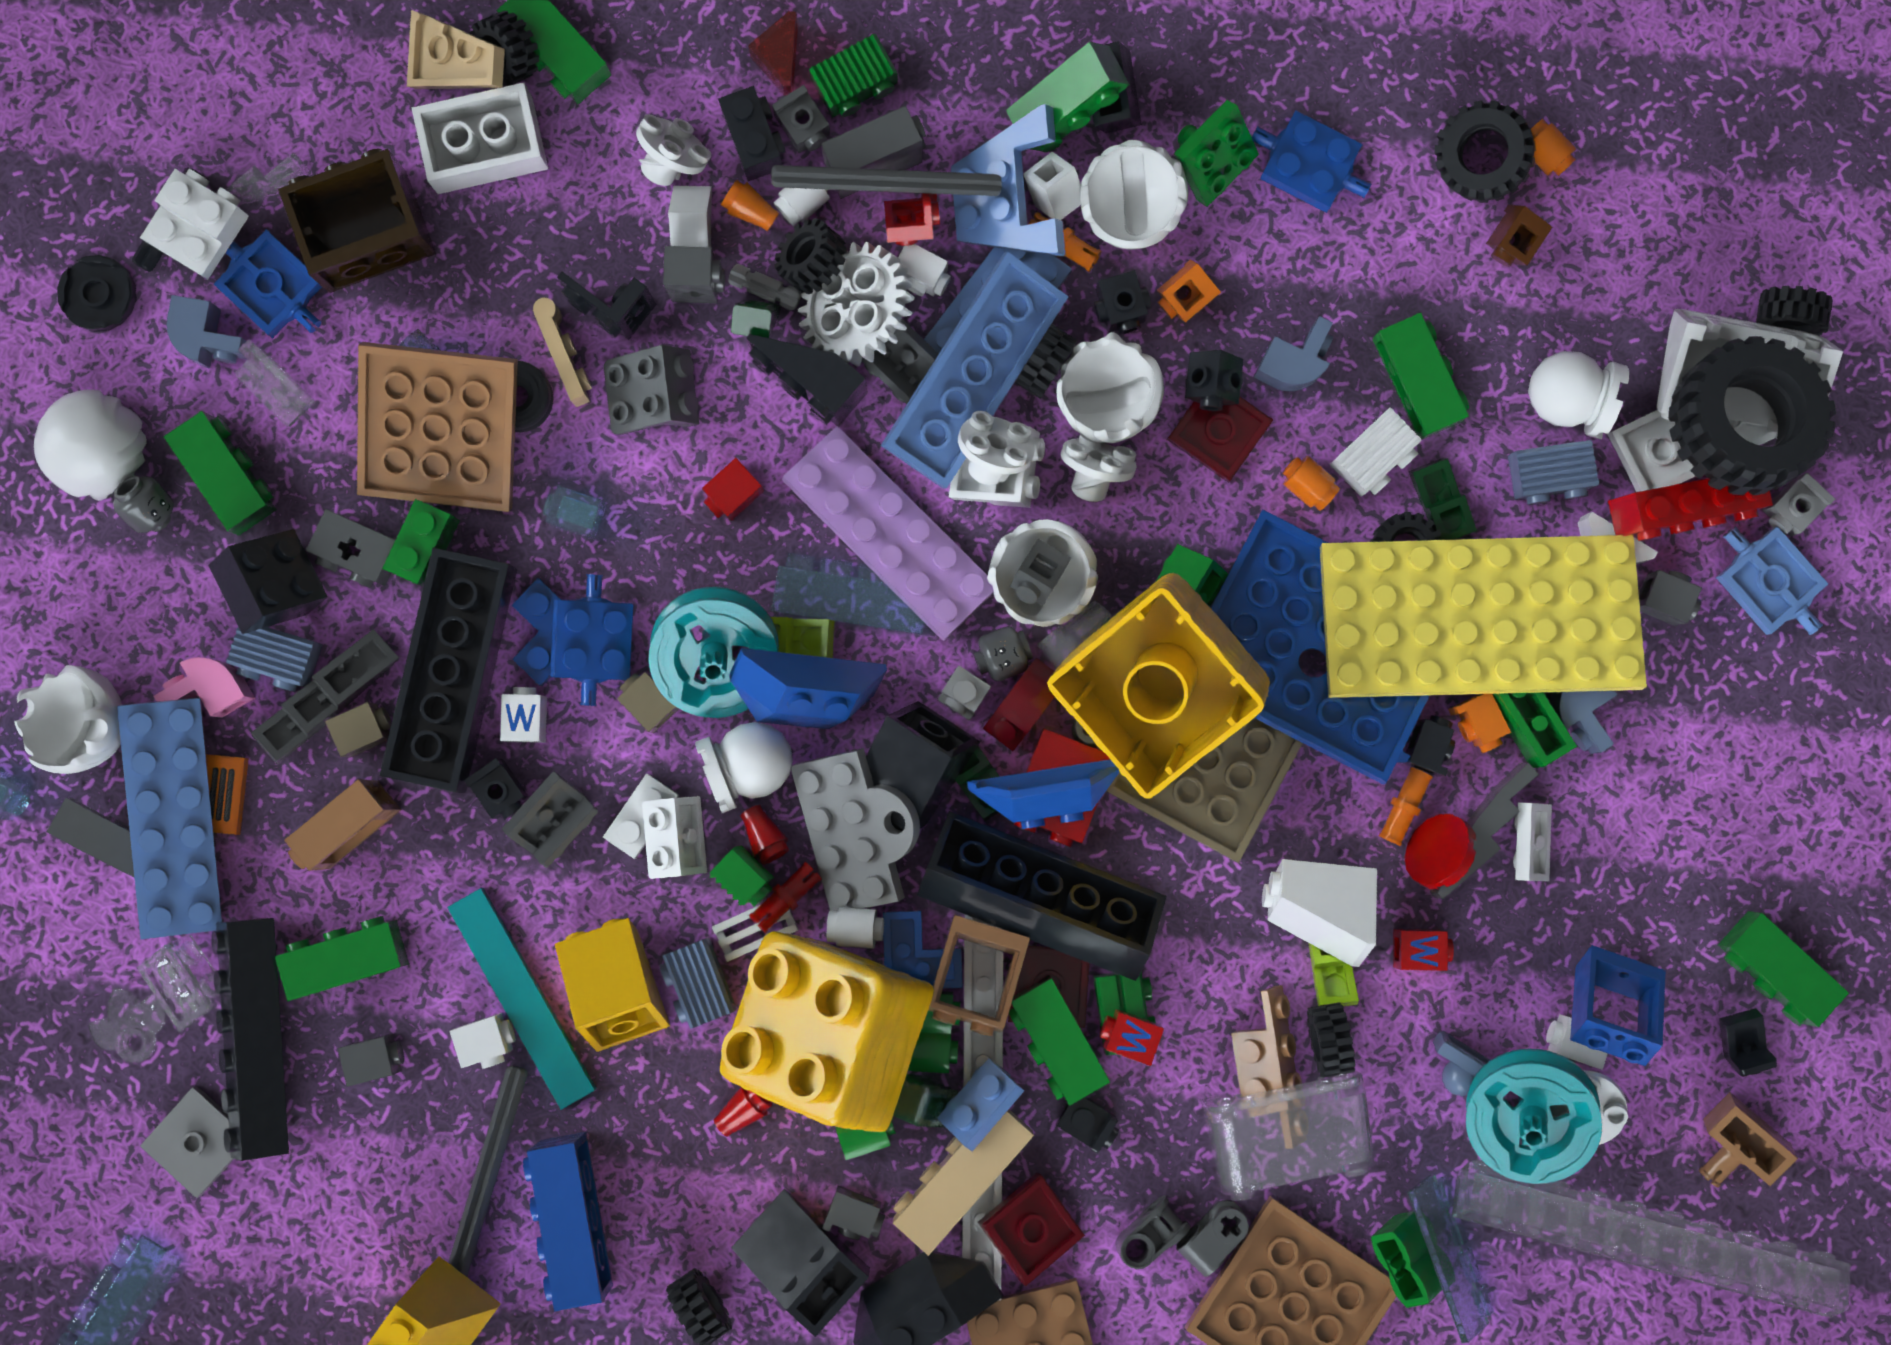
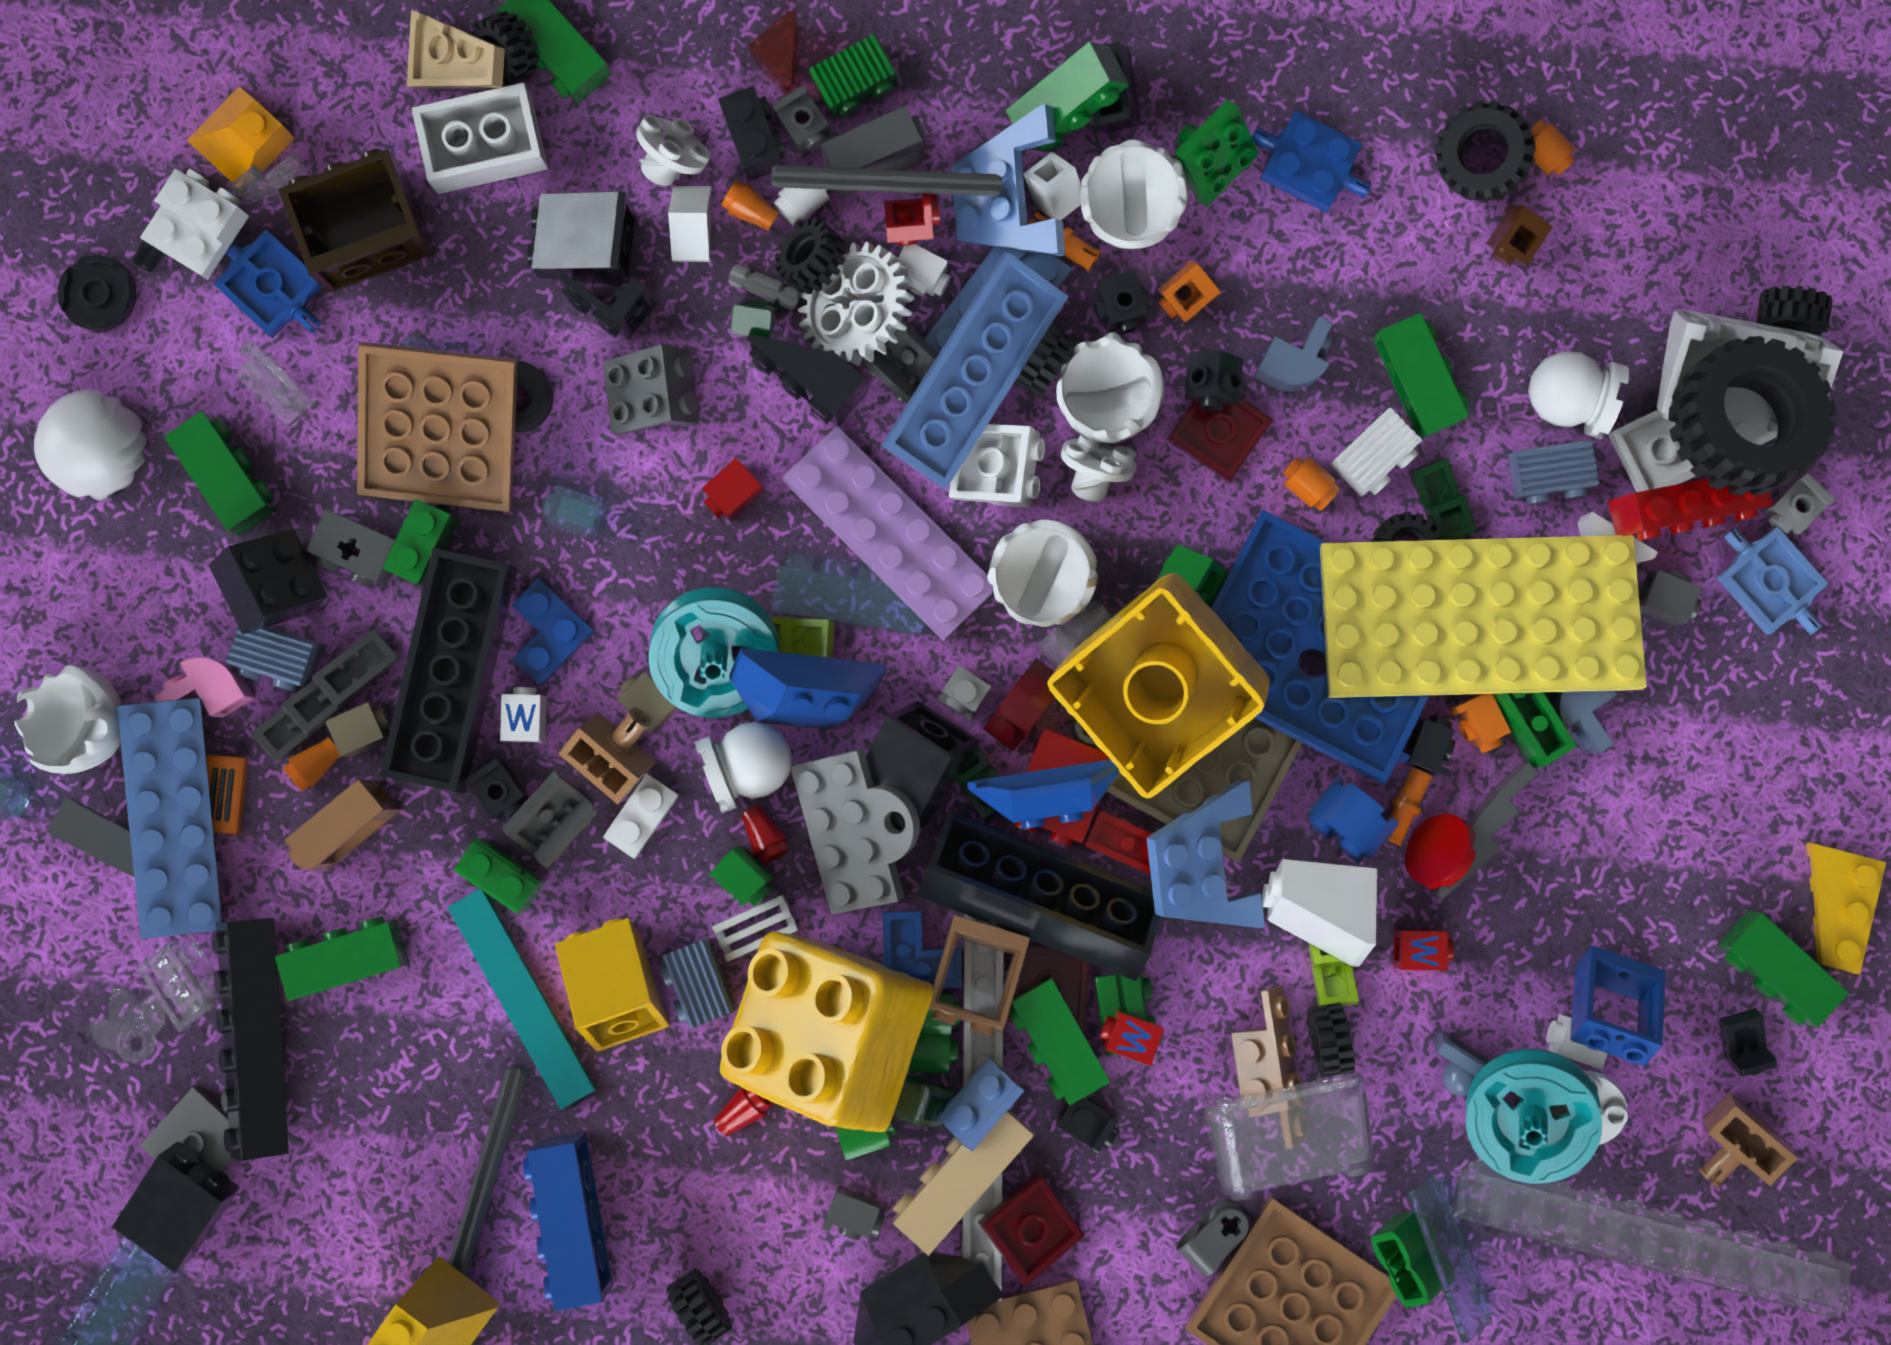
dark grey head [113,476,174,533] -> none
sand blue brick [167,295,253,368] -> none
dark grey brick [338,1033,404,1087] -> none
white brick [450,1013,516,1069] -> none
tan plate [533,297,592,407] -> none
blue plate [550,574,633,706] -> none
white bracket [642,796,707,879] -> none
dark grey brick [663,246,725,304] -> none
black slope [731,1189,870,1337] -> none
red pin [748,862,822,934] -> none
white brick [827,907,884,949] -> none
white plate [958,411,1035,485] -> none
dark grey head [973,626,1033,682] -> none
dark grey brick [1010,539,1071,606] -> none
dark grey piece [1116,1195,1191,1269] -> none
white plate [1513,802,1552,881] -> none
none -> black brick [112,1141,240,1273]
none -> light orange slope [187,87,295,192]
none -> orange cone [282,737,340,792]
none -> green brick [454,837,547,914]
none -> slope [527,191,636,286]
none -> medium nougat brick [558,708,656,804]
none -> red plate [1084,810,1153,875]
none -> medium blue wing [1147,778,1265,928]
none -> blue brick [1308,776,1399,864]
none -> yellow wing [1806,843,1886,975]

